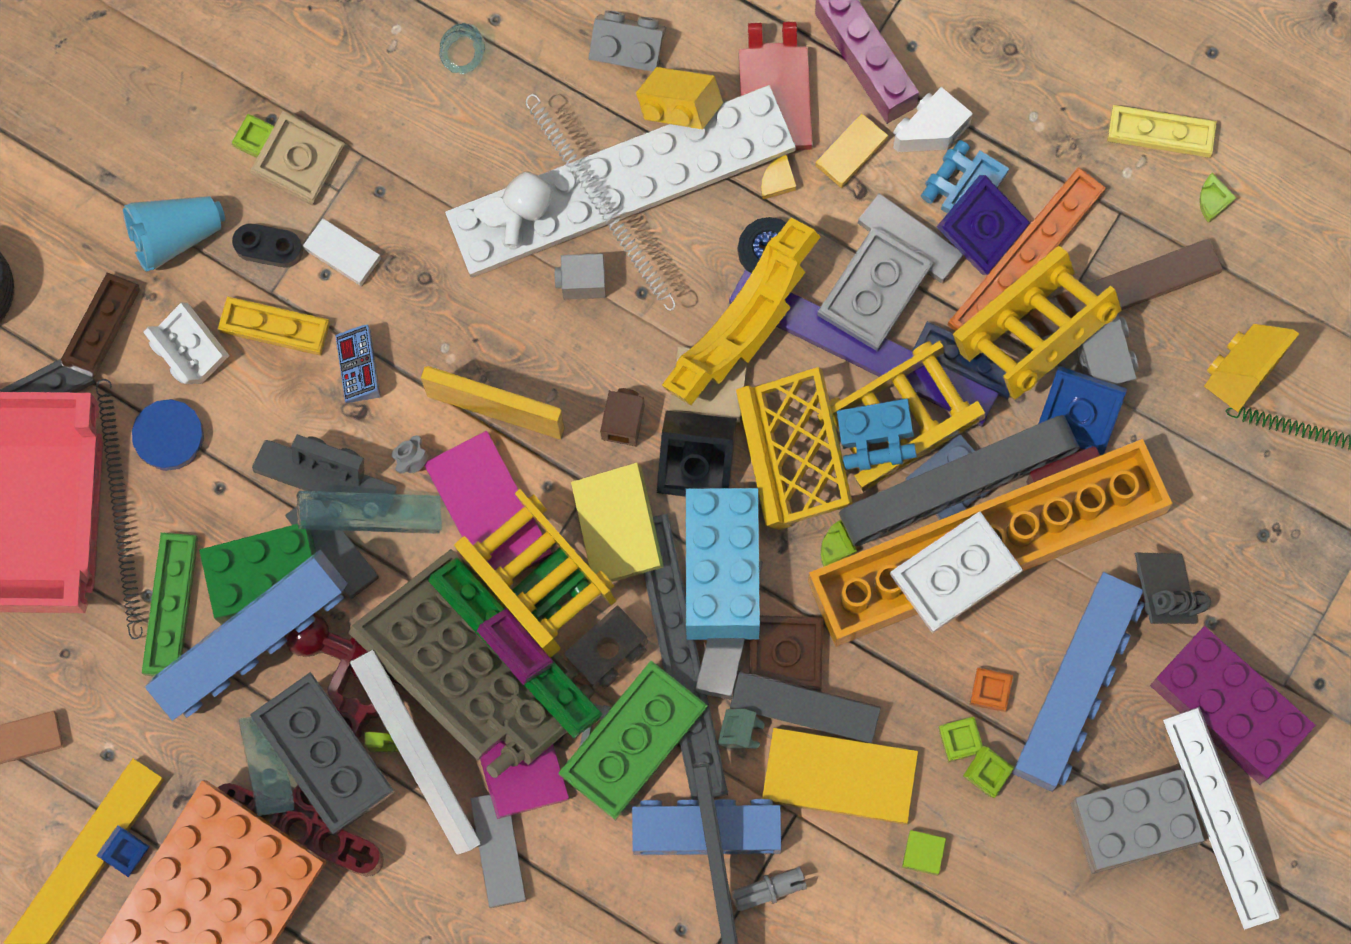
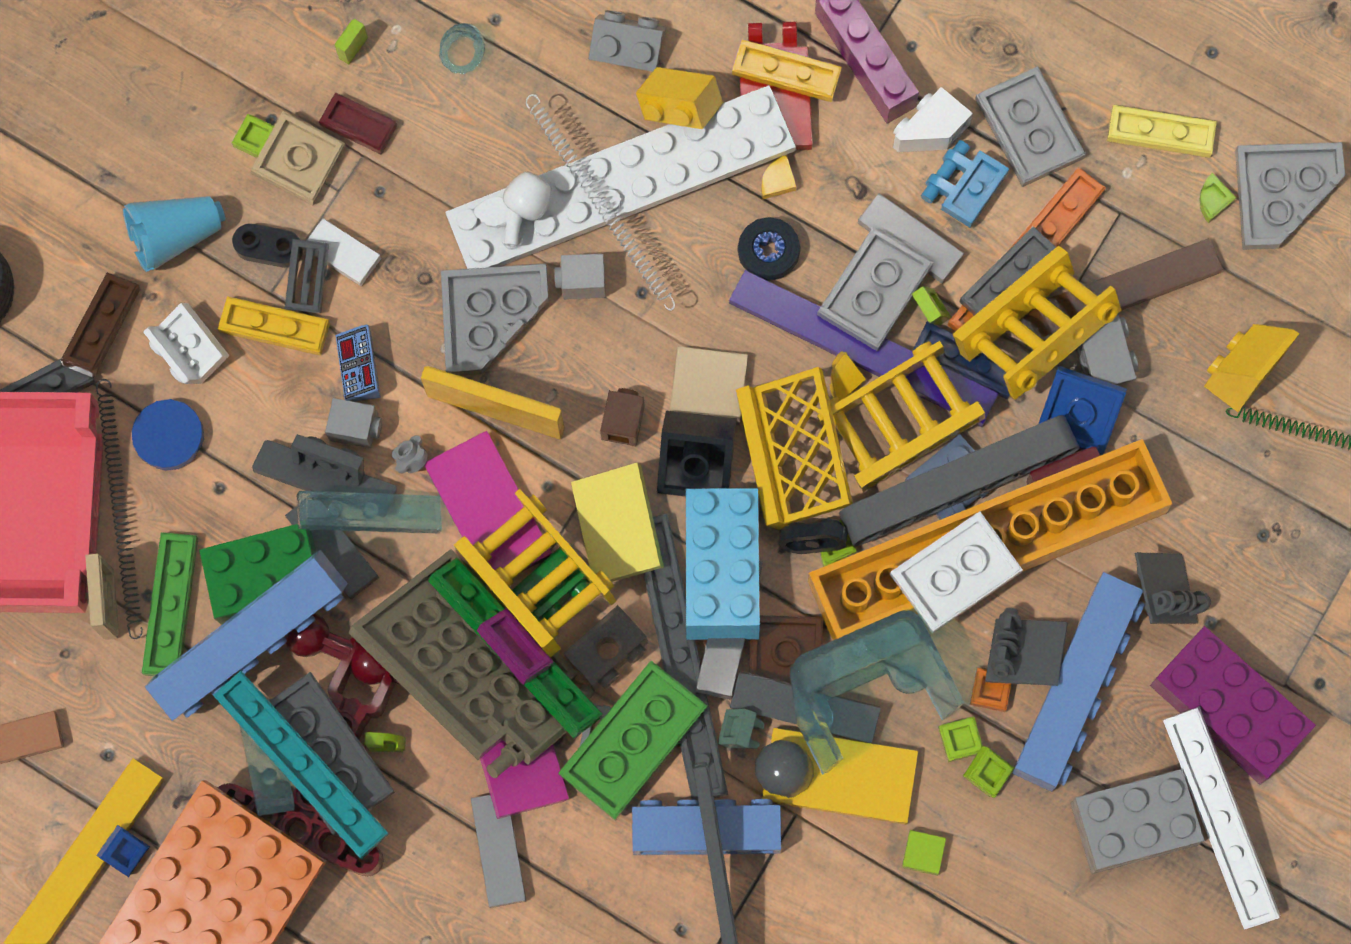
white tile [350,650,480,855] -> none
yellow piece [662,217,821,406] -> none
light grey axle [732,867,807,911] -> none
yellow tile [815,114,888,188] -> none
dark azure plate [837,399,917,471] -> none
dark purple tile [936,175,1030,275] -> none
none -> tan tile [85,553,119,640]
none -> teal tile [213,670,389,859]
none -> dark grey tile [285,239,329,313]
none -> dark red tile [319,92,397,155]
none -> light grey brick [325,398,382,448]
none -> lime tile [335,19,368,65]
none -> light grey plate [441,264,549,375]
none -> yellow tile [732,39,842,102]
none -> dark grey hair [755,740,814,798]
none -> black plate [779,518,848,554]
none -> clear light blue windscreen [790,610,964,775]
none -> yellow tile [829,351,866,400]
none -> lime tile [912,286,952,325]
none -> dark grey tile [959,227,1056,315]
none -> light grey tile [975,66,1086,187]
none -> dark grey hinge [985,608,1068,686]
none -> light grey plate [1235,142,1345,250]

